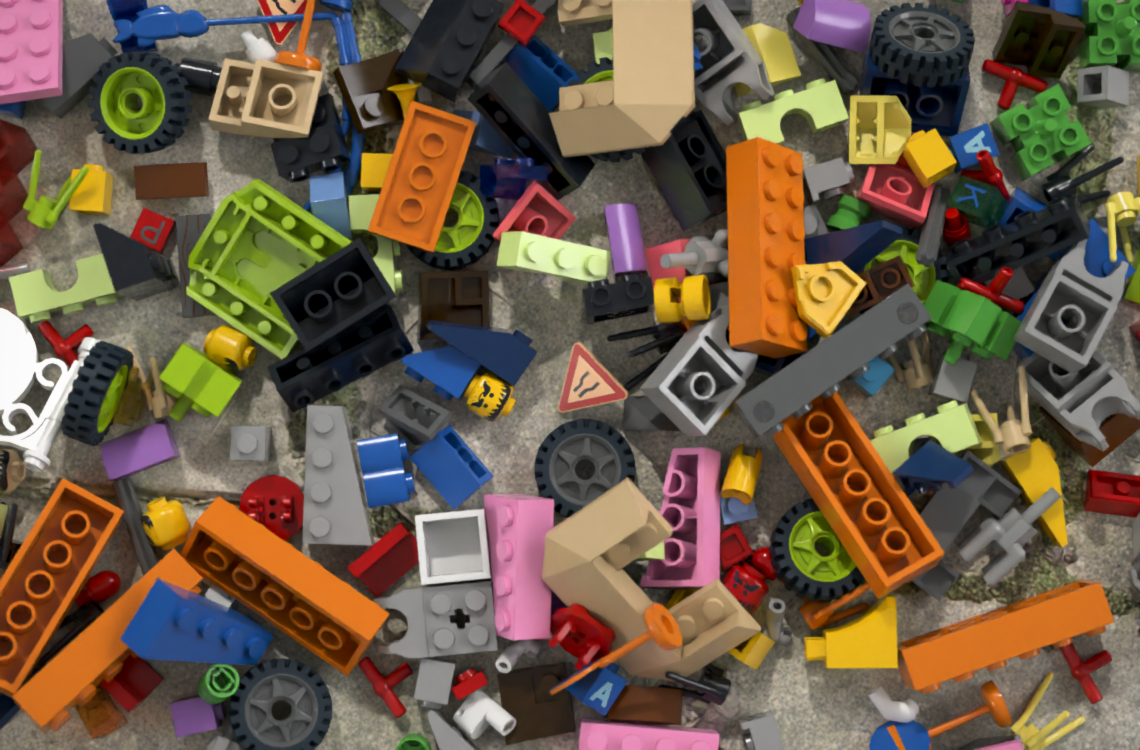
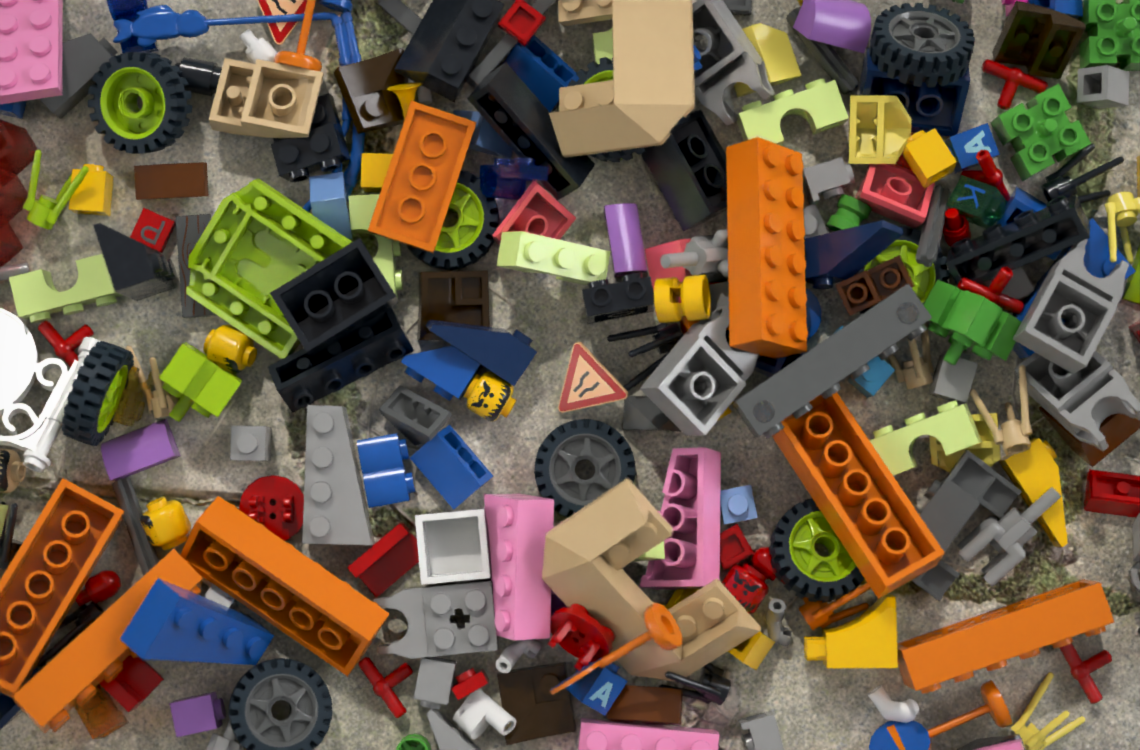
bright green wheel [197,663,240,704] -> none
yellow piece [721,443,763,505] -> none
yellow plate [791,261,867,338] -> none
dark blue slope [892,440,974,497] -> none

